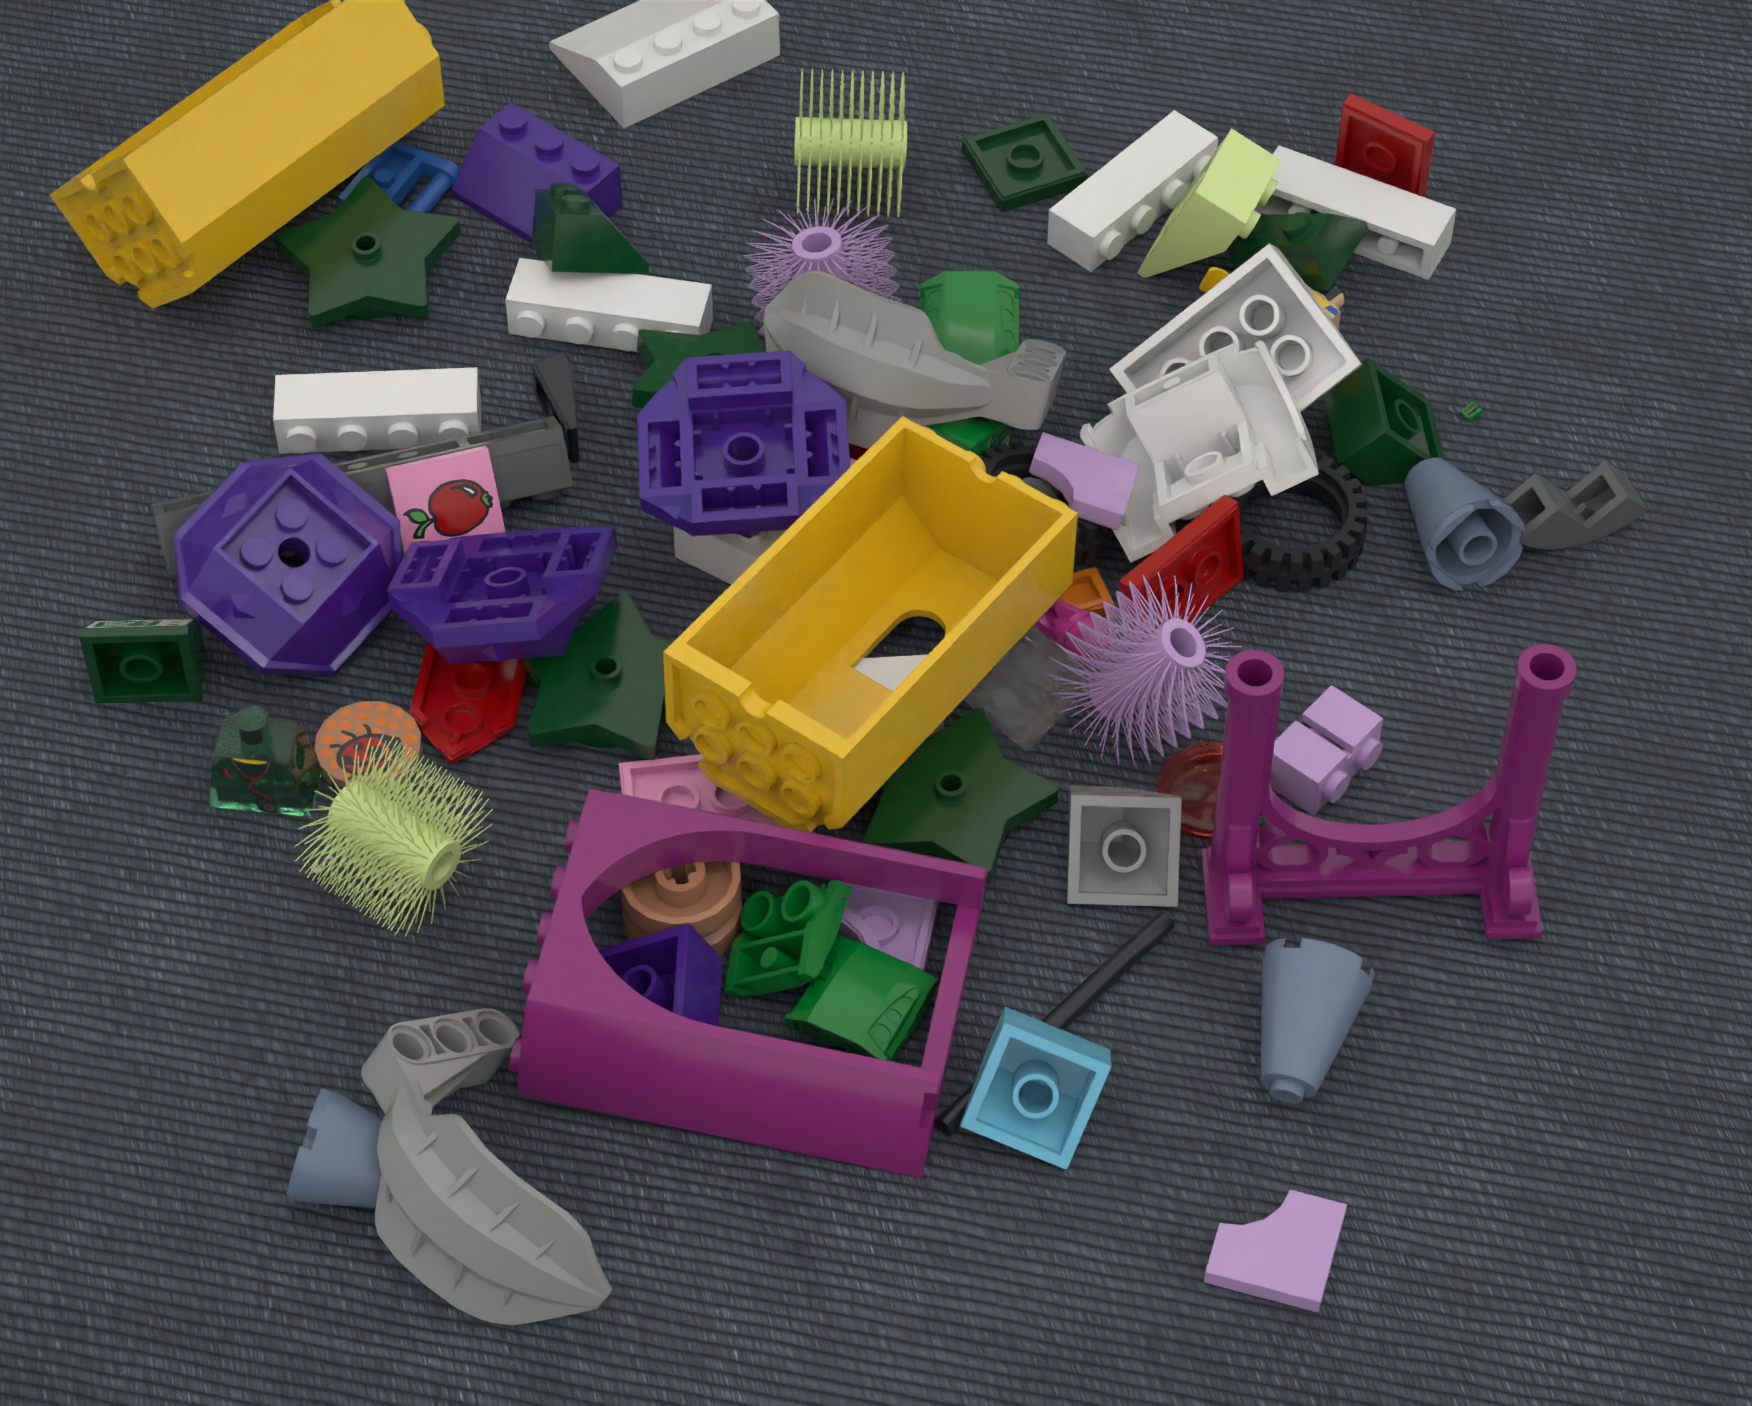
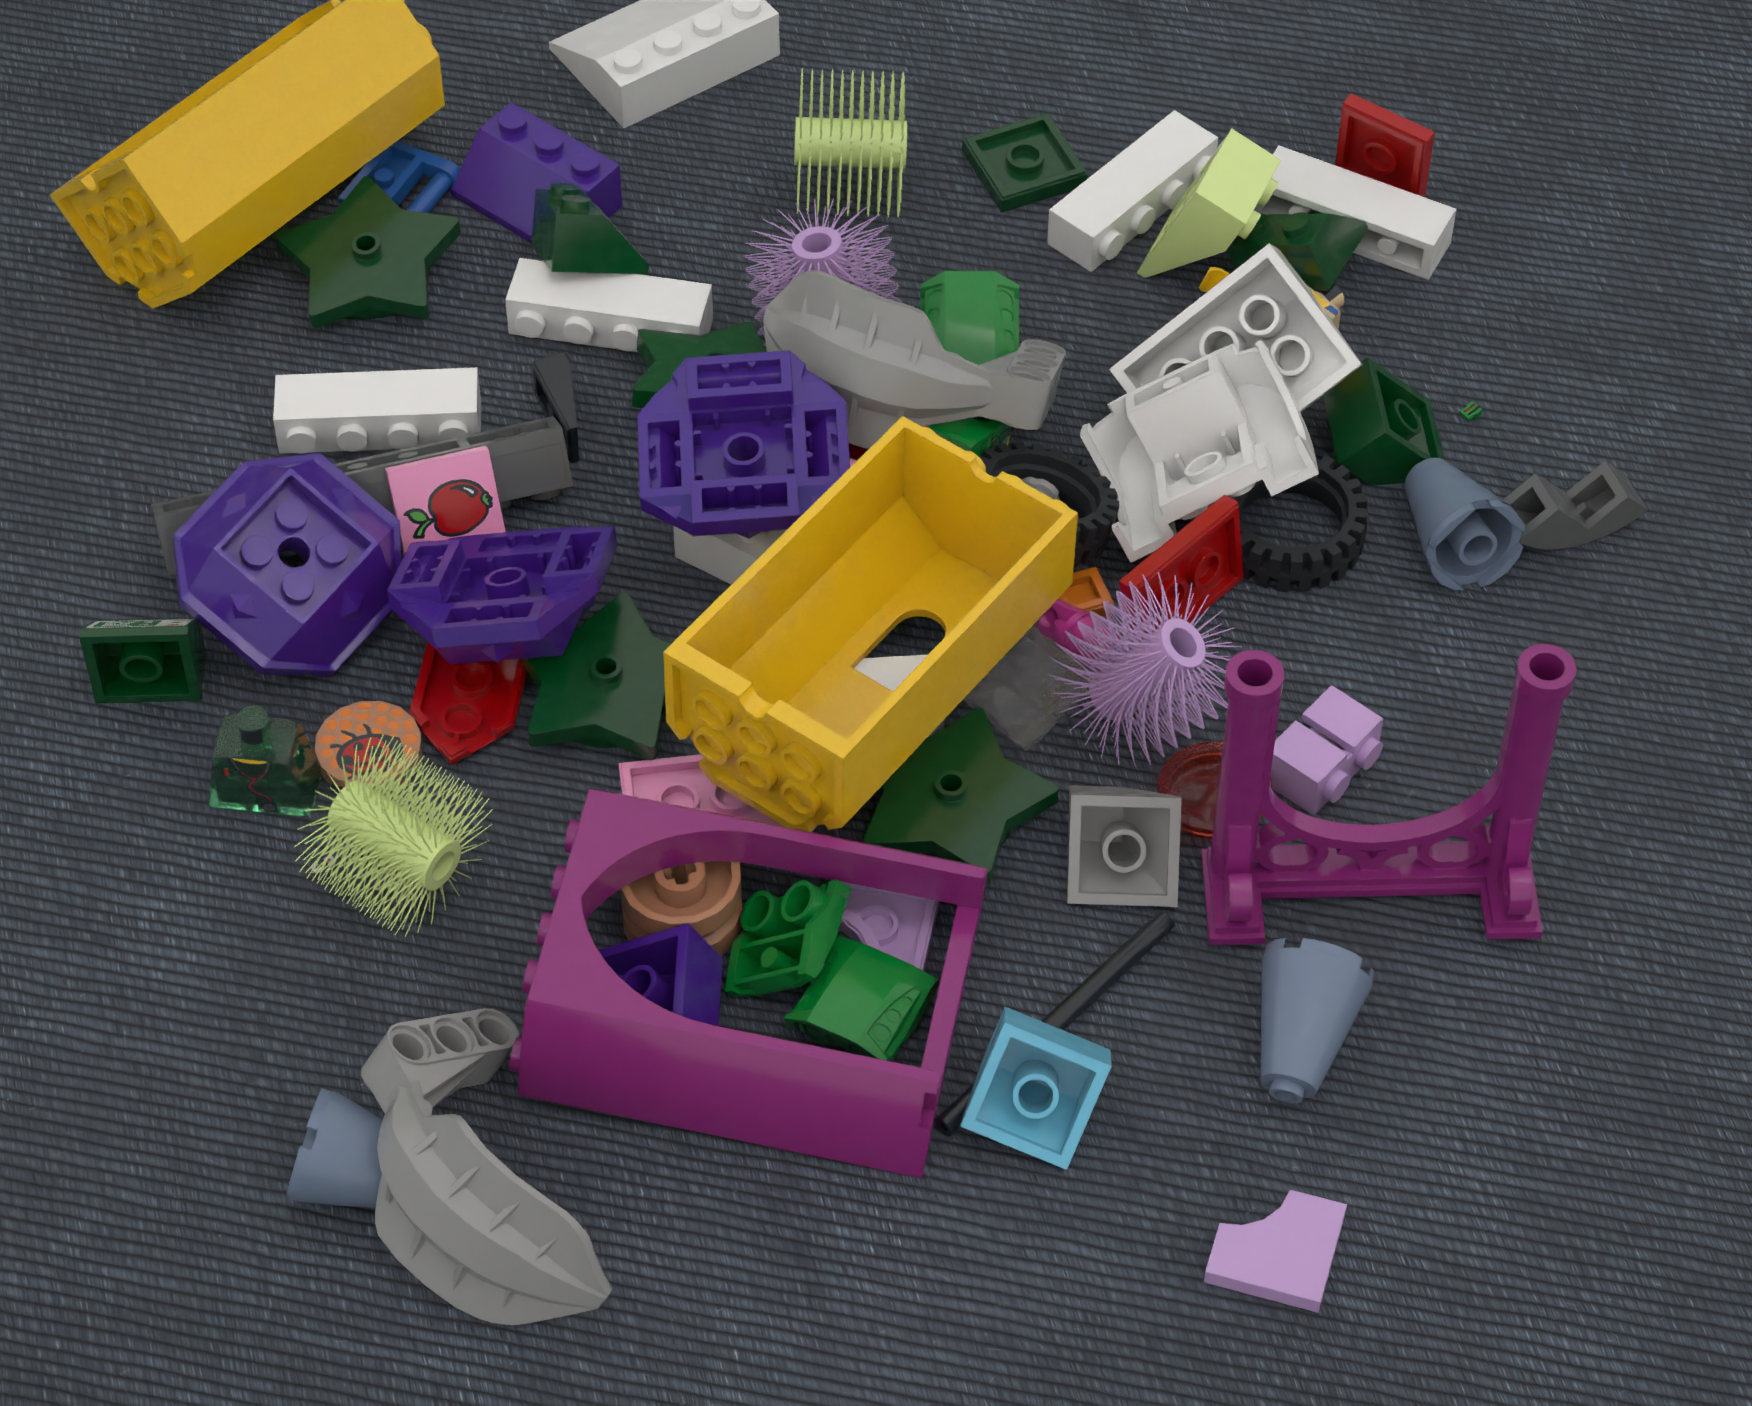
lavender tile [1029,432,1140,530] -> none

